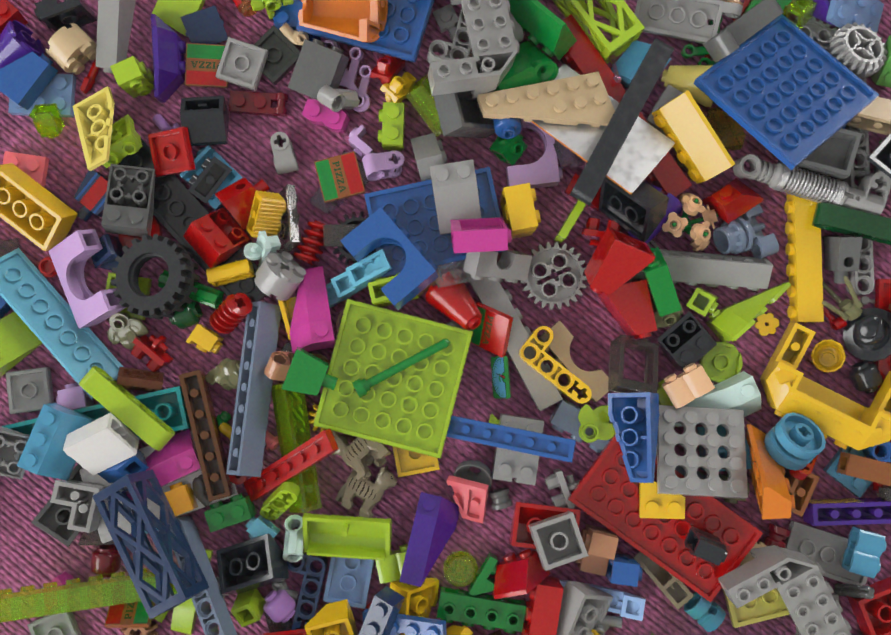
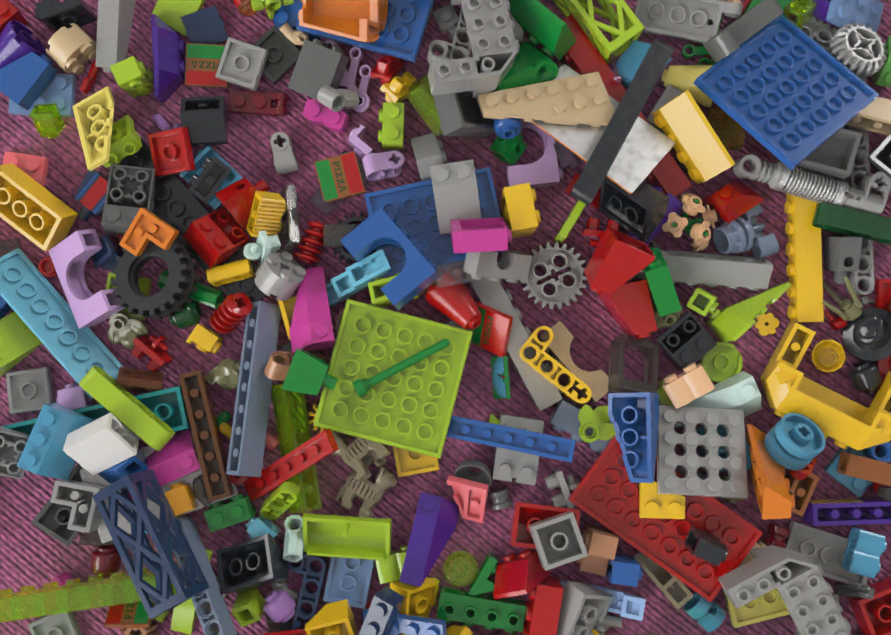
none -> orange plate [119,207,179,257]

